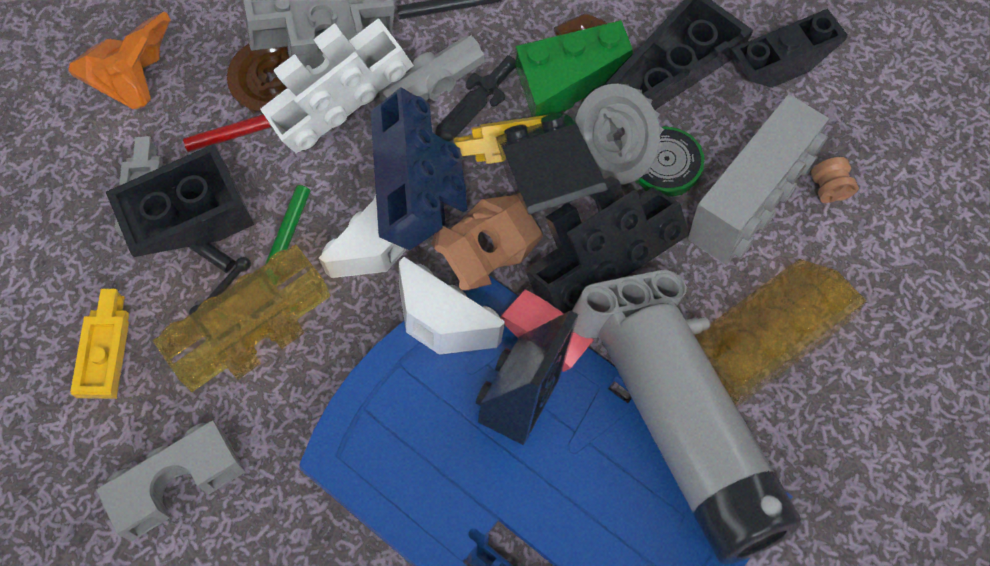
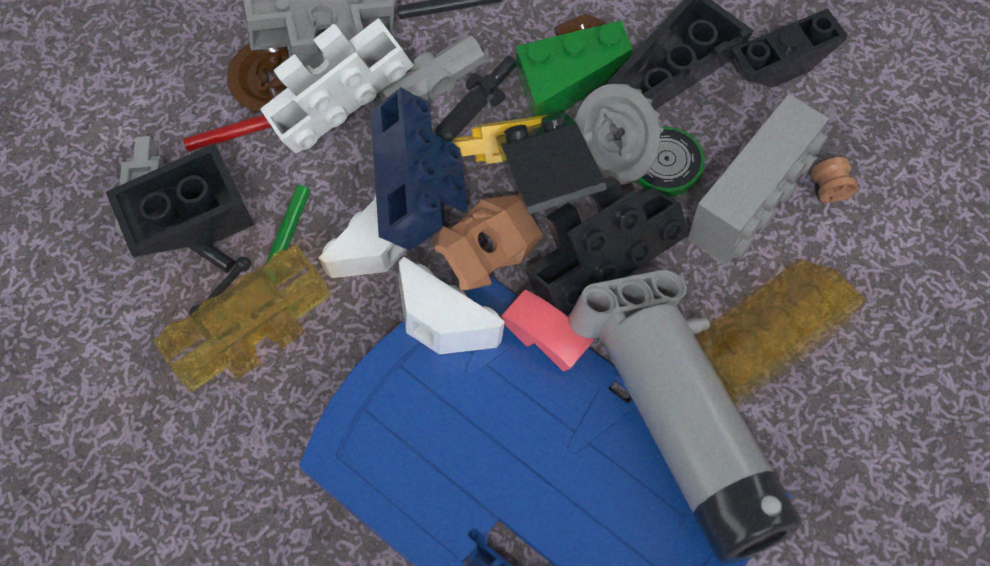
orange piece [69,12,171,109] -> none
yellow hinge [70,289,129,399] -> none
light grey arch [96,420,246,542] -> none
black slope [476,311,579,445] -> none

